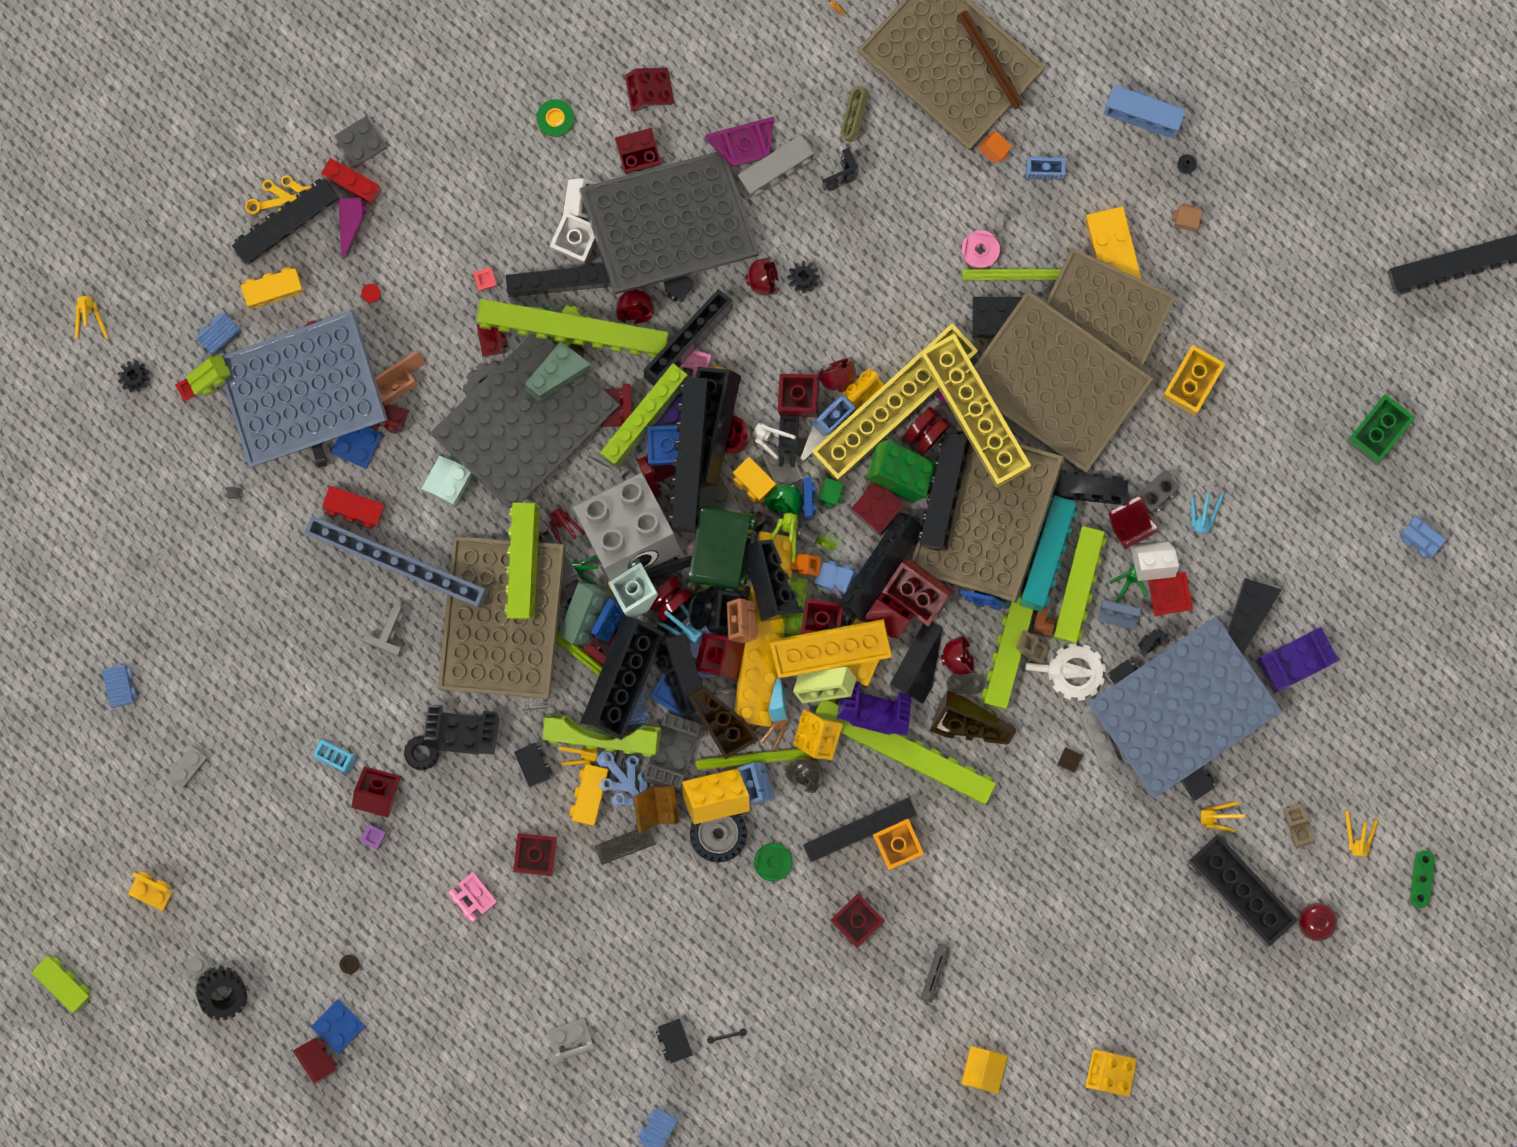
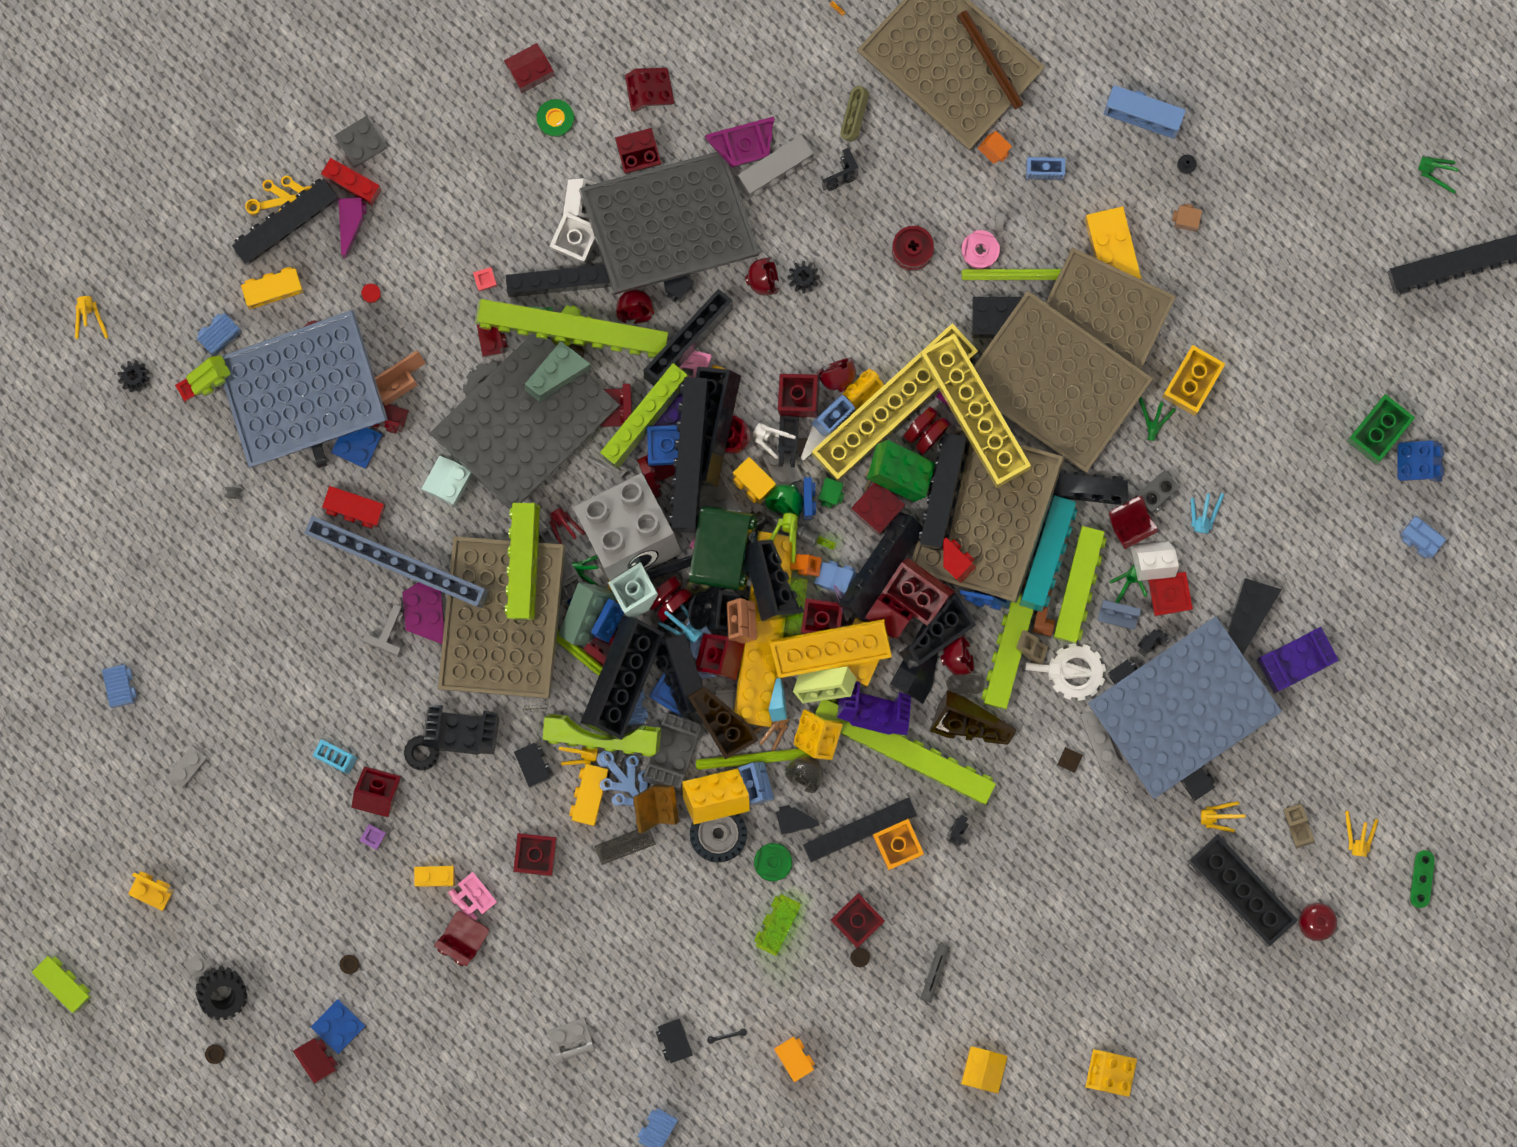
none -> dark brown tile [205,1045,225,1064]
none -> magenta wing [402,582,444,644]
none -> yellow brick [414,866,455,887]
none -> dark red bracket [434,911,489,967]
none -> dark red slope [504,43,555,94]
none -> clear neon green brick [754,894,802,957]
none -> light orange brick [774,1036,815,1082]
none -> black slope [776,805,819,835]
none -> dark brown tile [850,948,870,968]
none -> dark red wheel [892,226,934,271]
none -> black wedge [899,593,976,669]
none -> red slope [943,538,977,583]
none -> black bracket [946,815,969,846]
none -> green plant [1138,396,1176,441]
none -> blue bracket [1397,441,1444,482]
none -> green plant [1418,156,1459,194]

